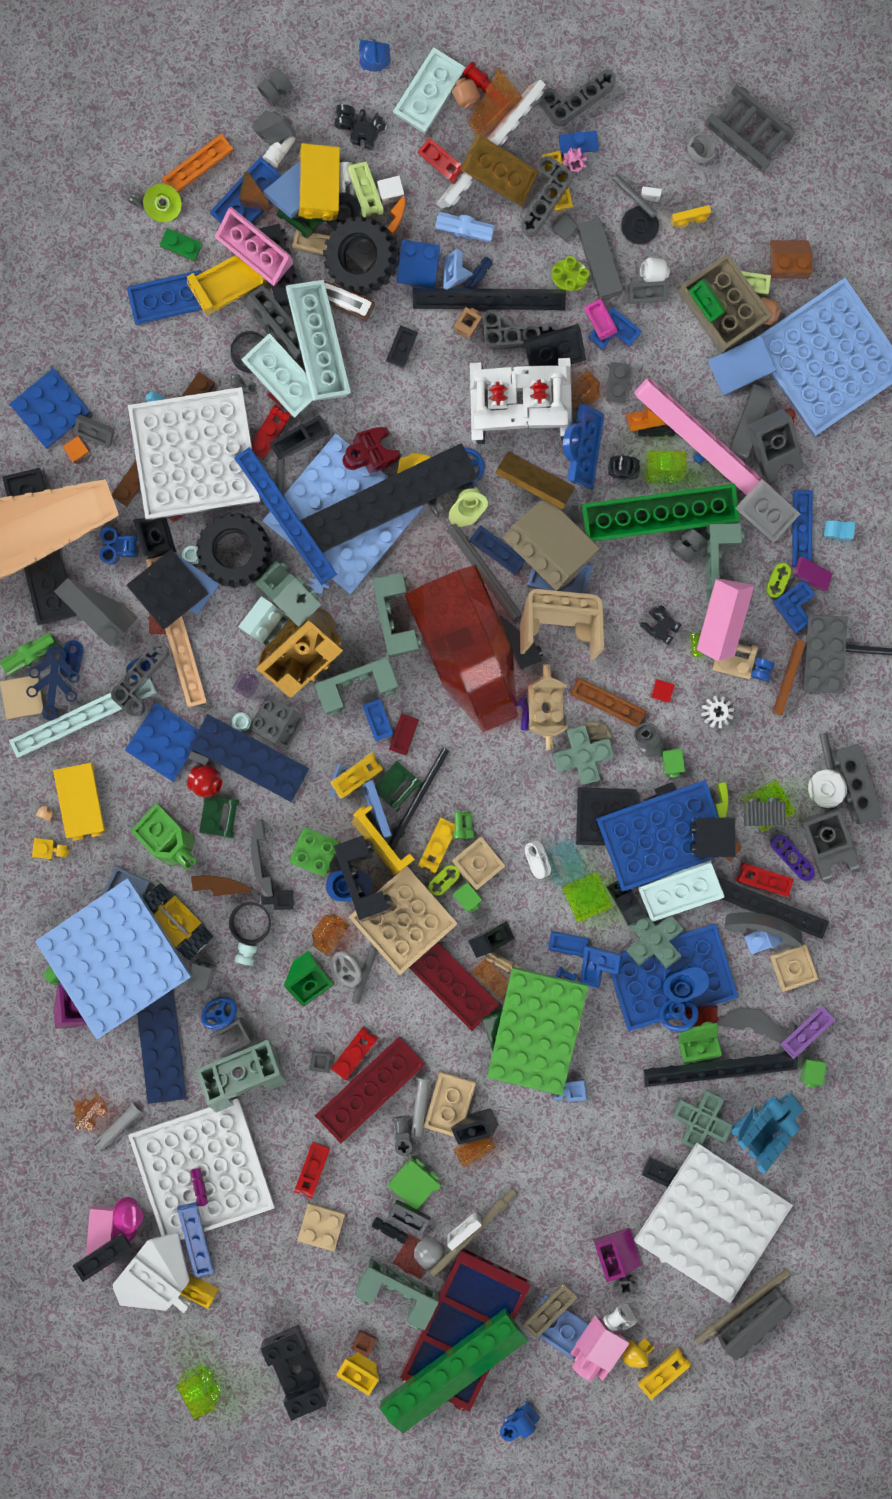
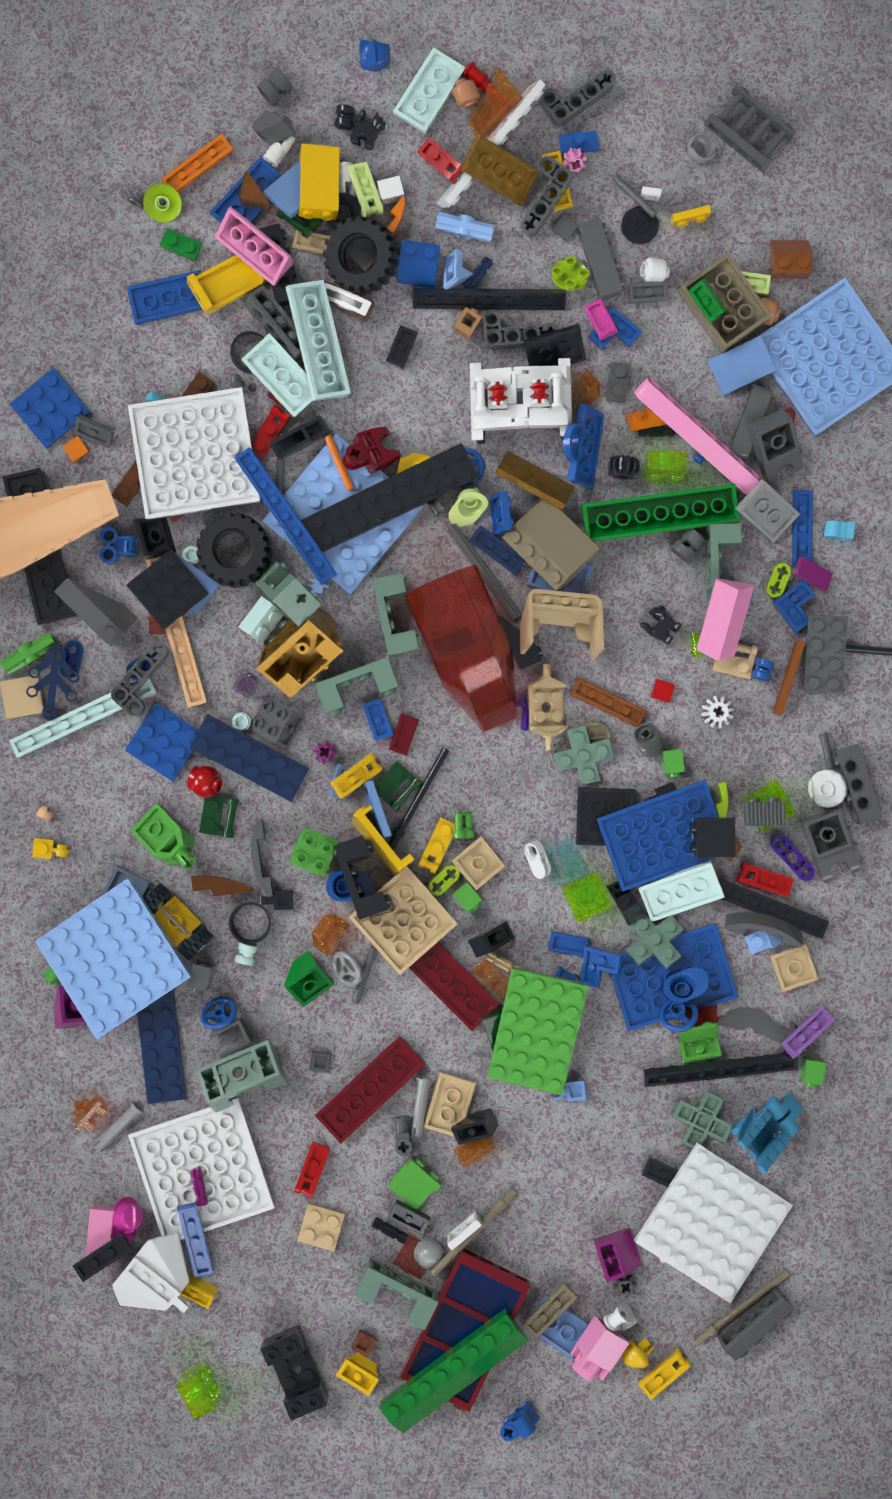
yellow panel [53,763,107,841] -> none
dark grey plate [188,751,211,767] -> none
red plate [331,1026,379,1081] -> none
none -> magenta gear [313,740,337,764]
none -> orange bar [325,435,354,491]
none -> blue plate [489,491,513,536]

